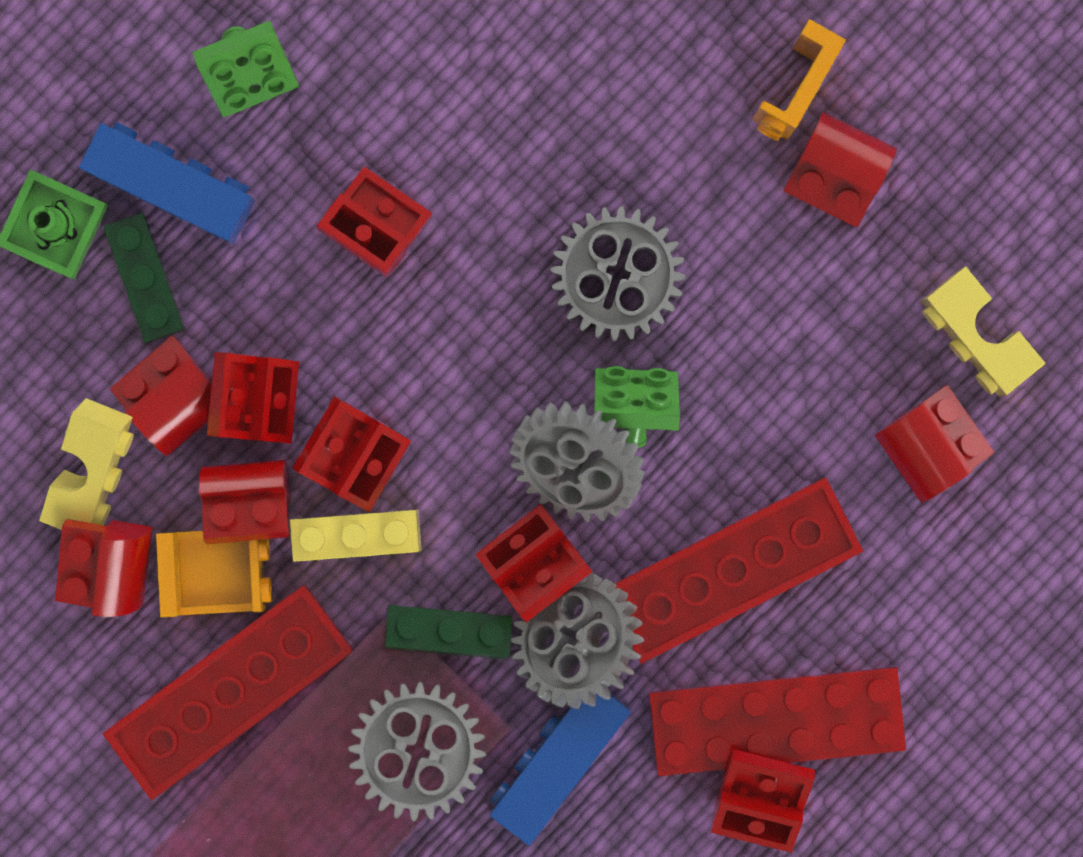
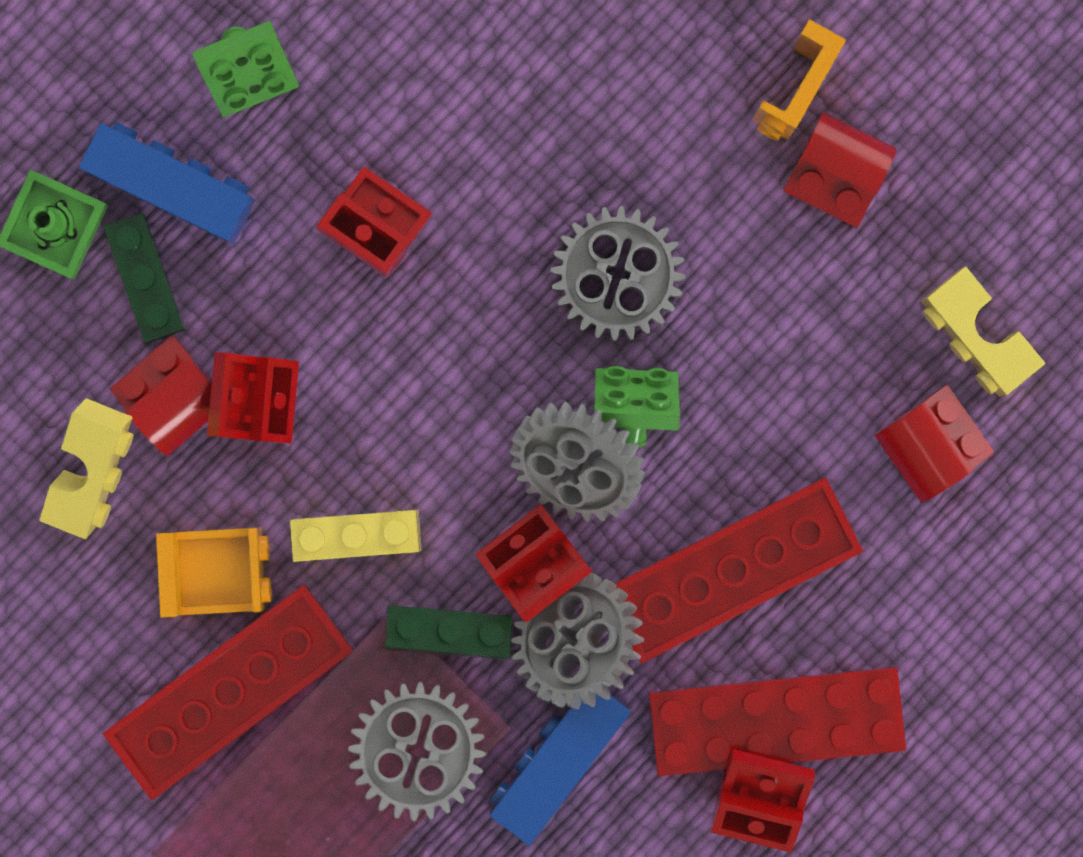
red brick [55,519,153,617] -> none
red brick [199,460,290,545] -> none
red brick [292,396,411,513] -> none

